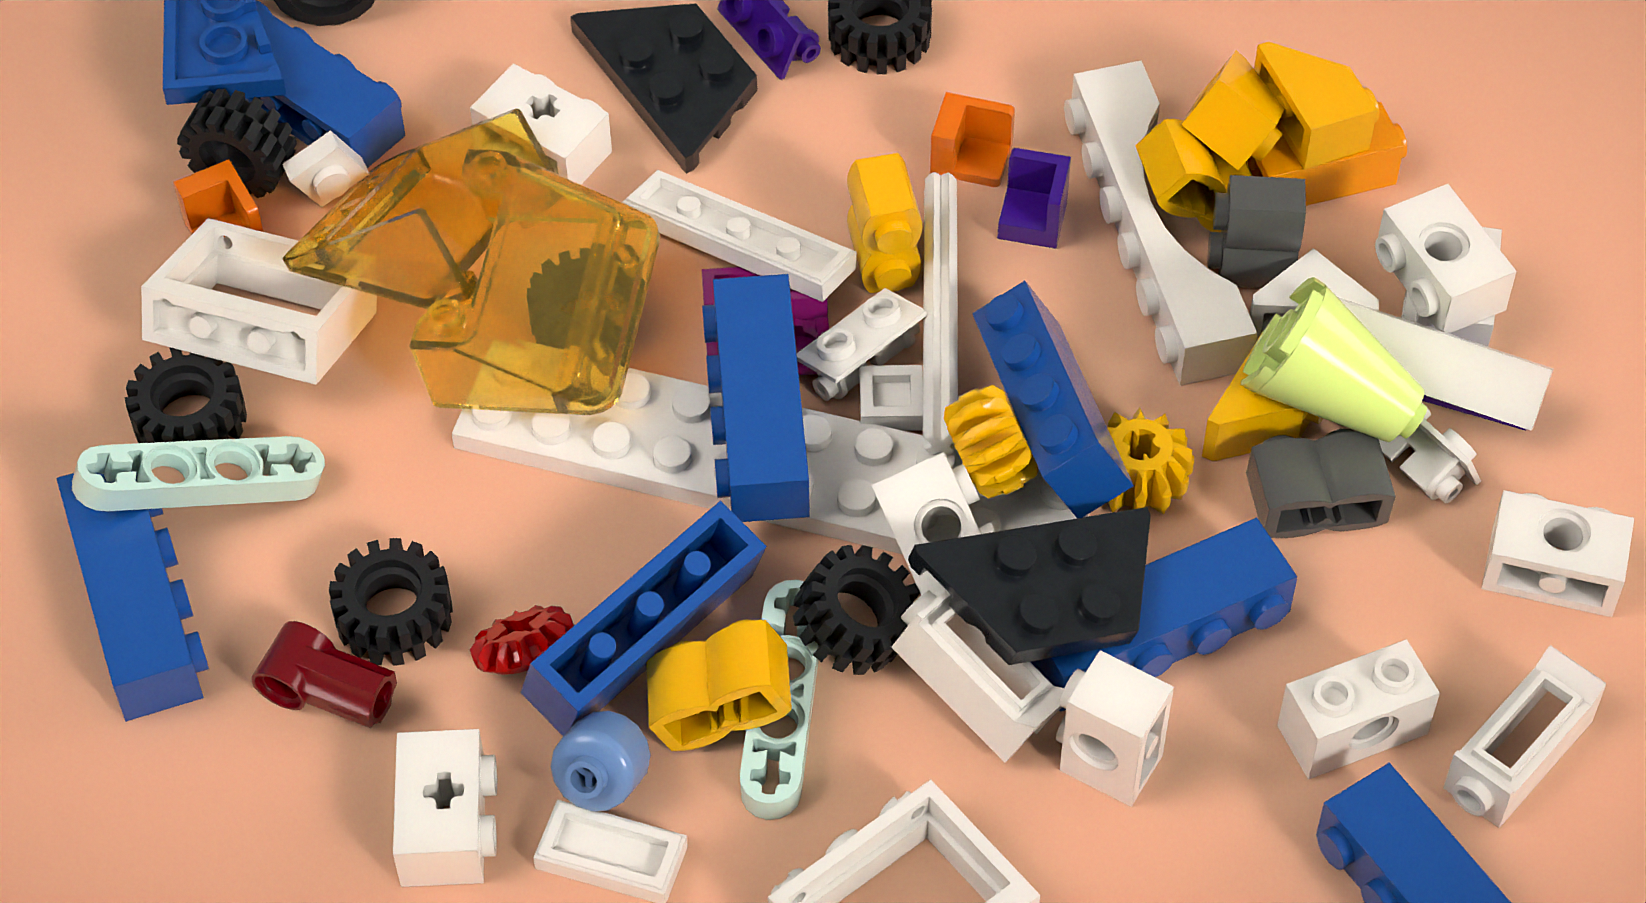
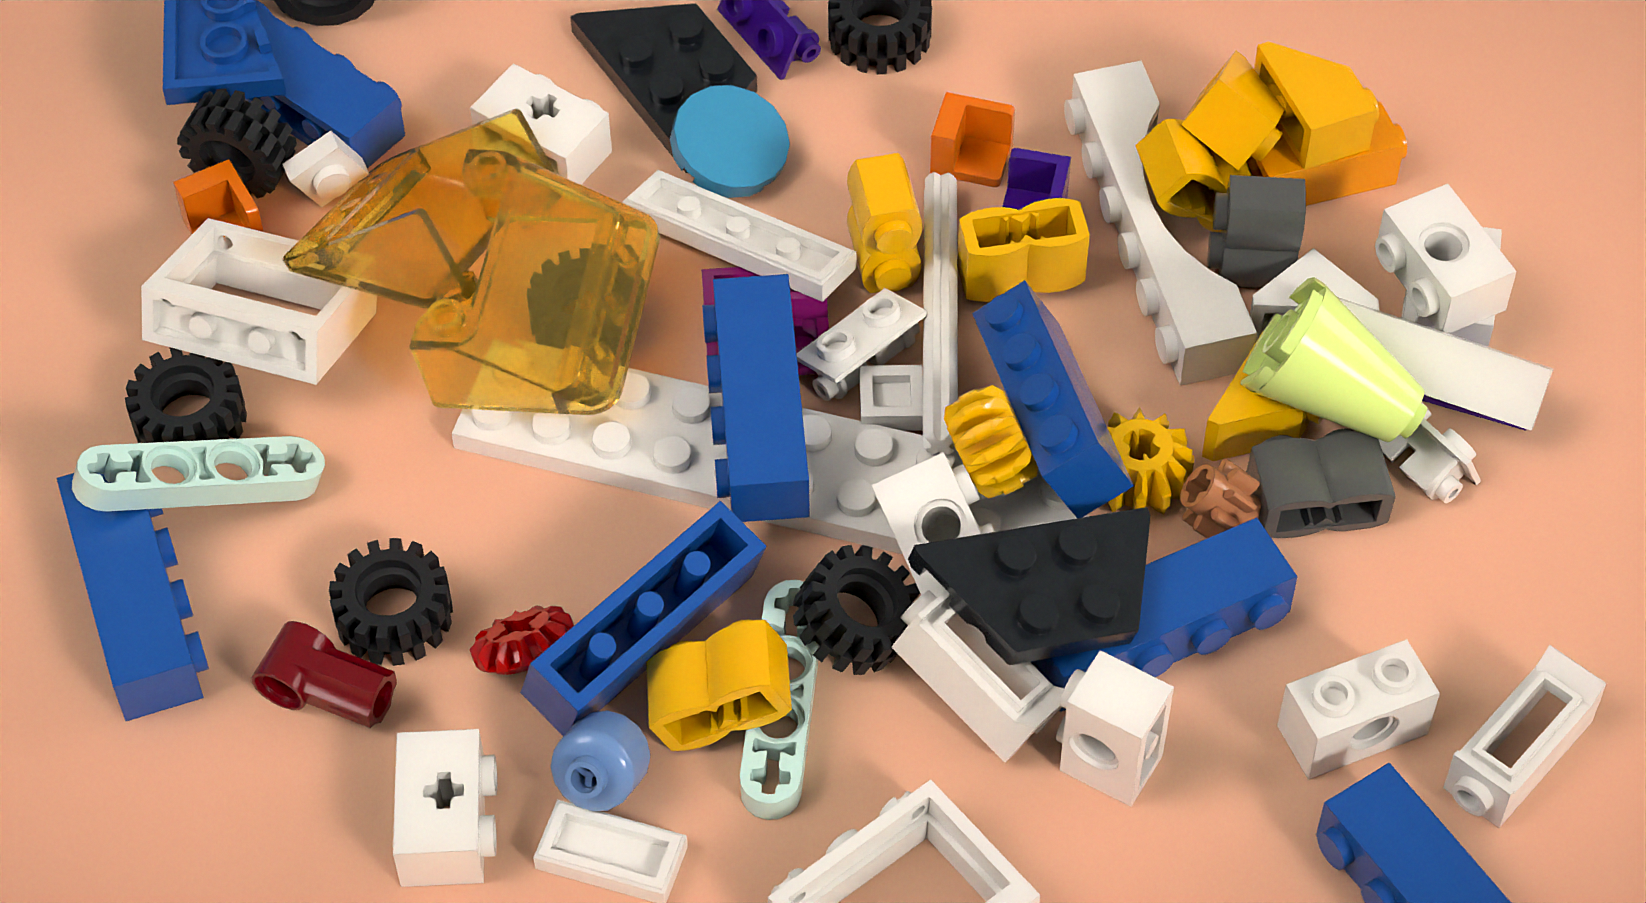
white brick [1481,490,1634,617] -> none
none -> dark azure tile [670,85,790,198]
none -> yellow brick [957,198,1090,302]
none -> nougat gear [1180,458,1261,538]

